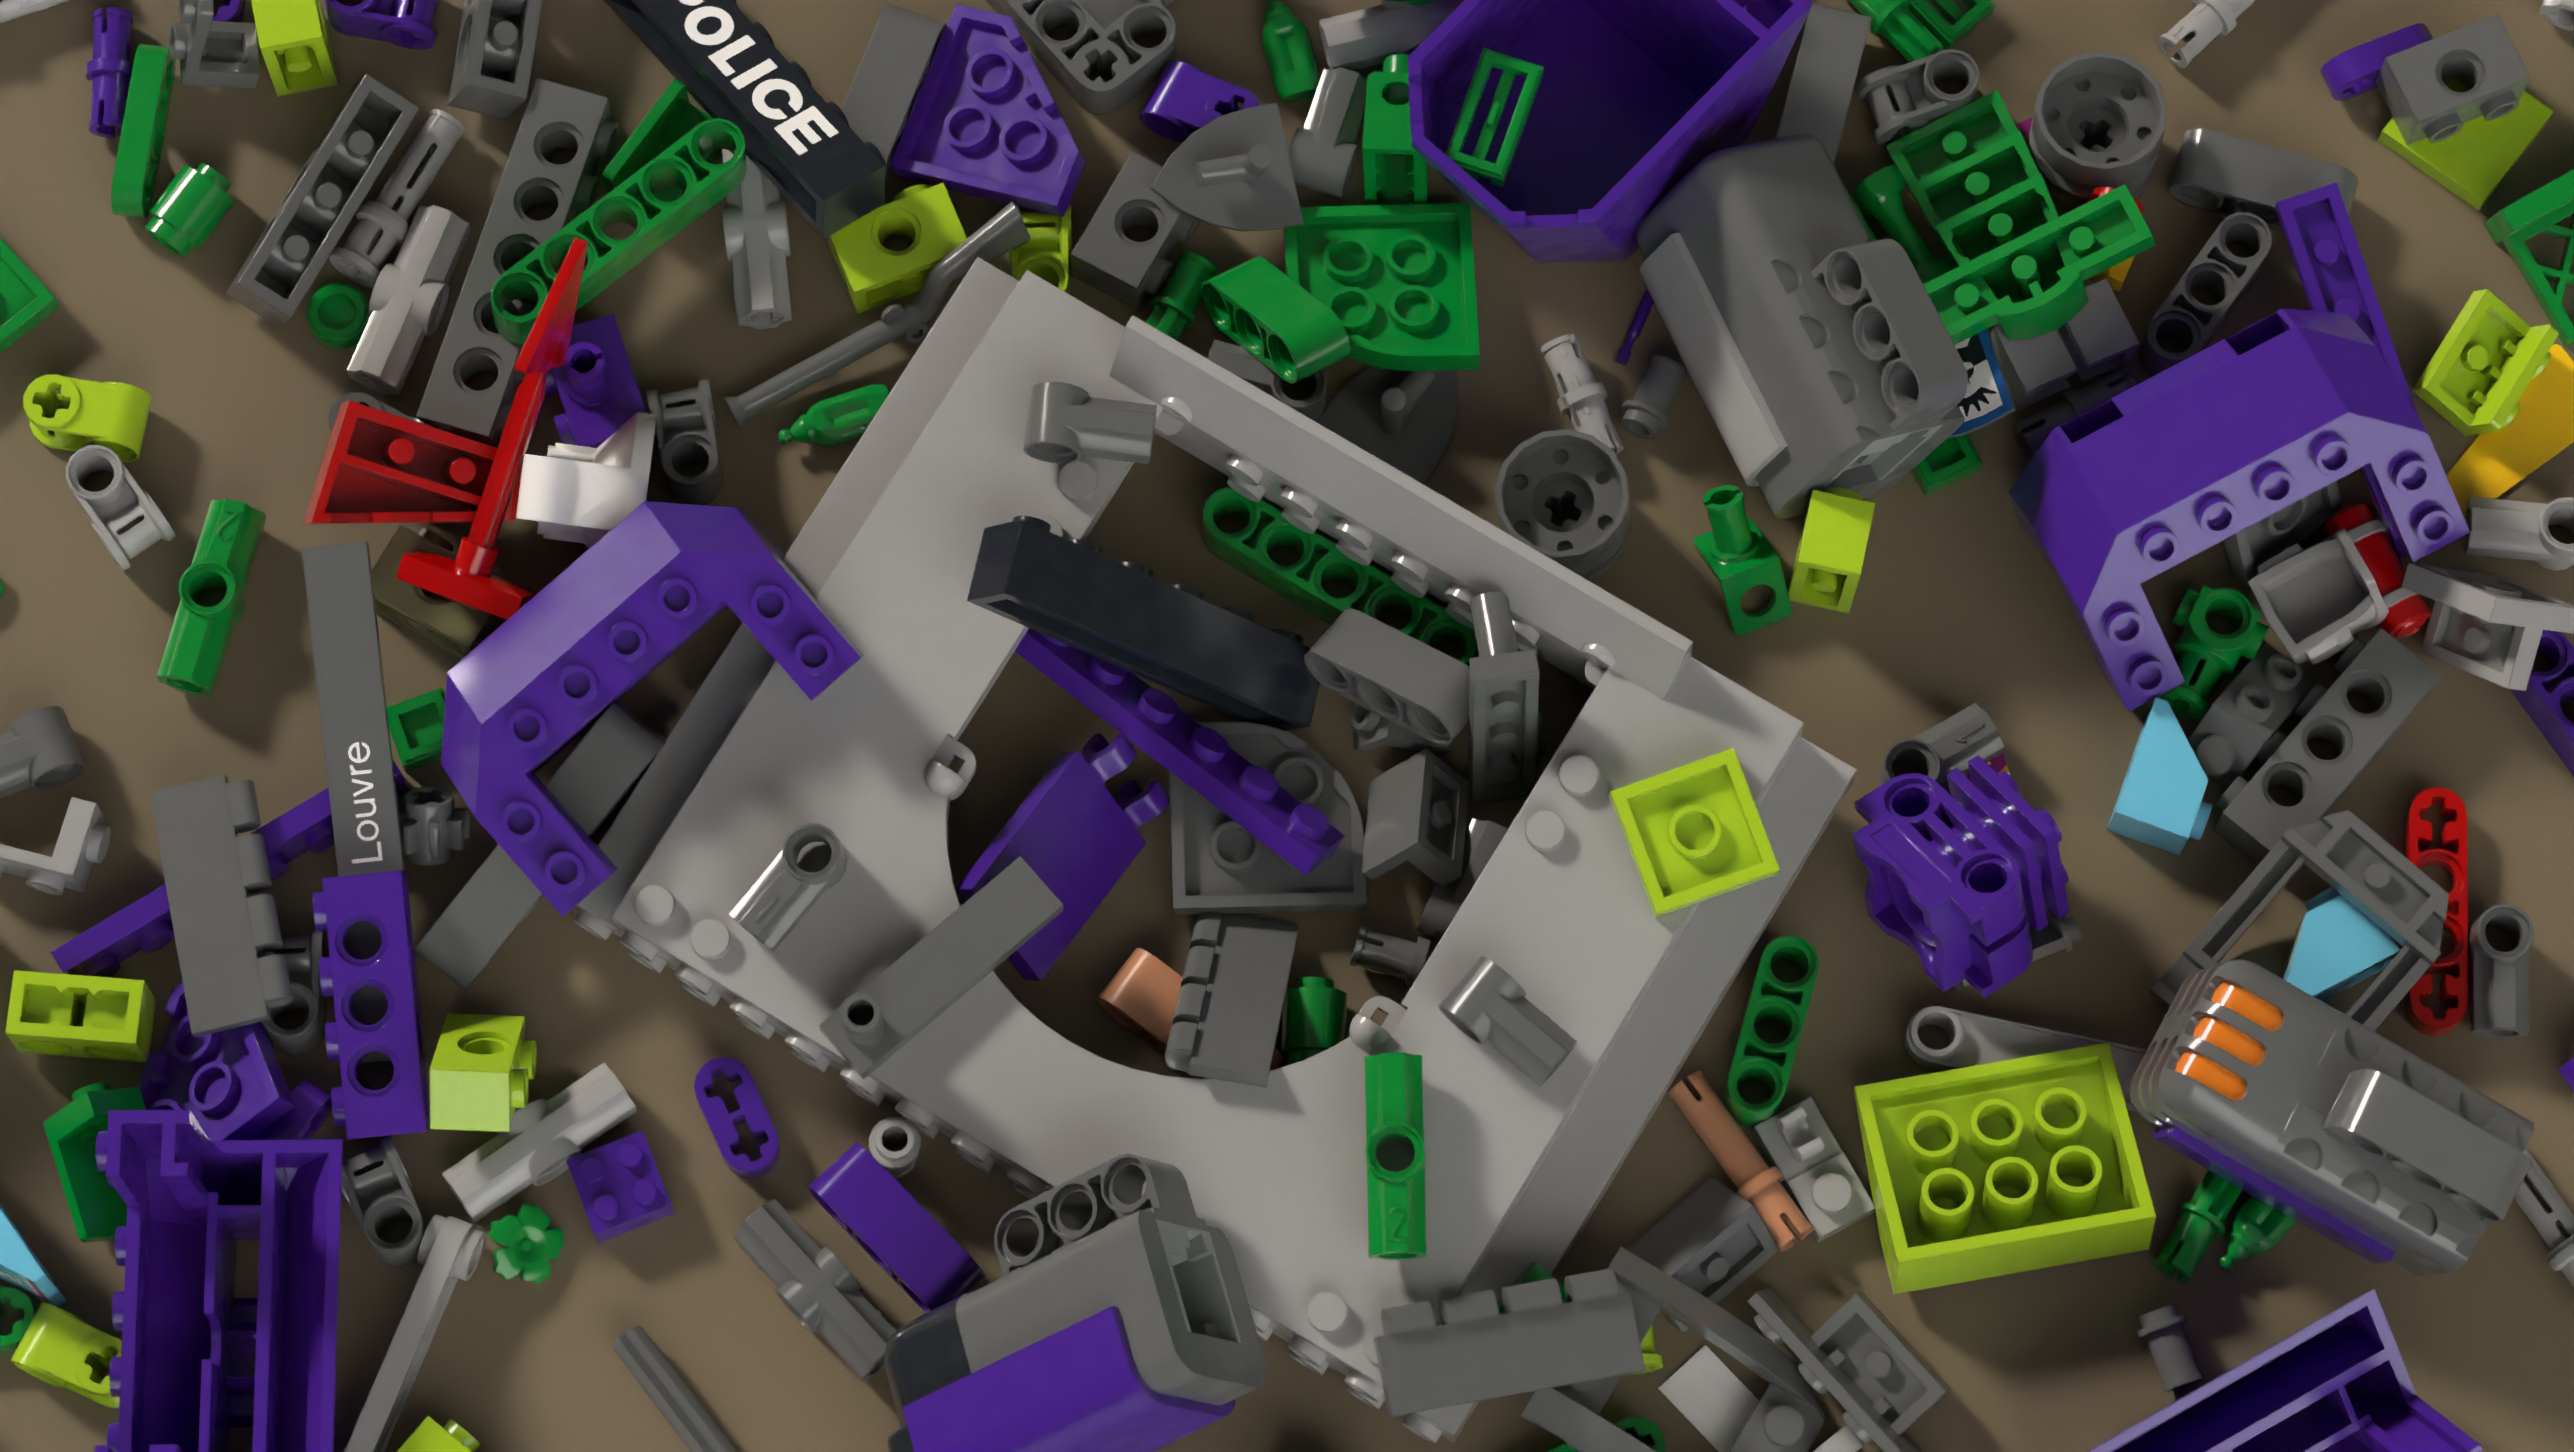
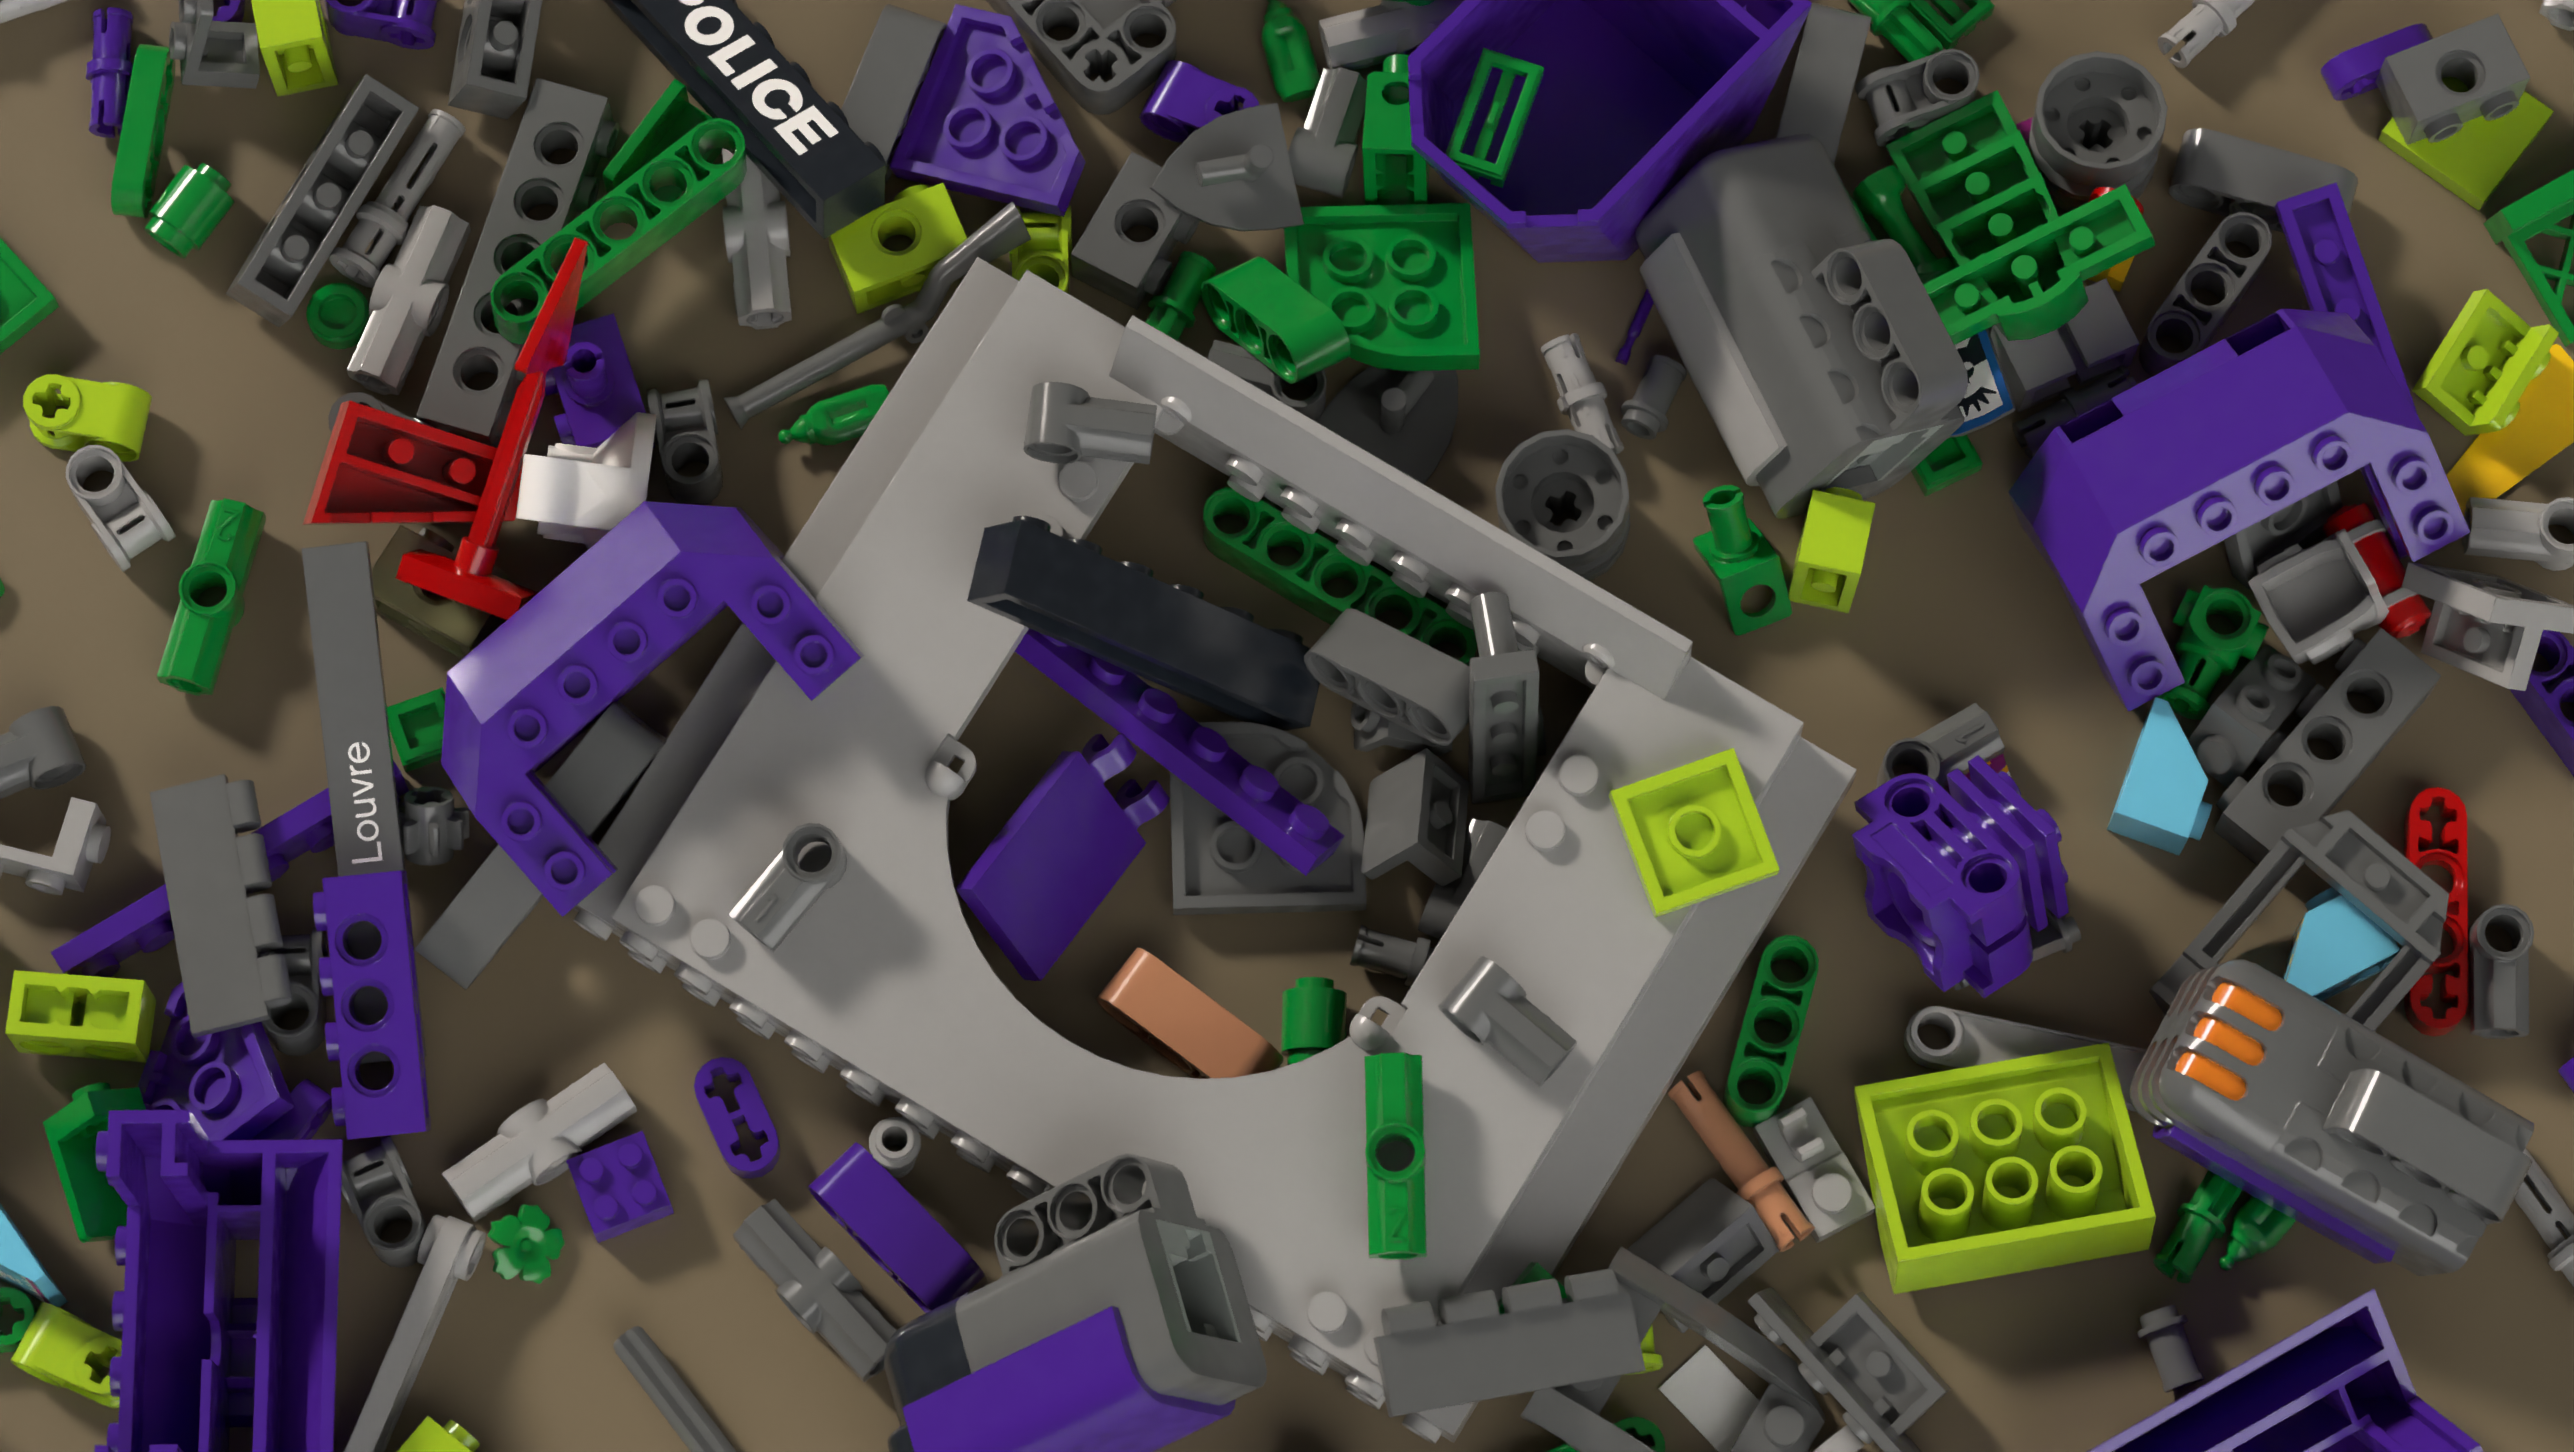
lime brick [429,1013,537,1132] -> none
dark grey piece [819,856,1064,1080] -> none
dark grey windscreen [1164,912,1299,1087] -> none

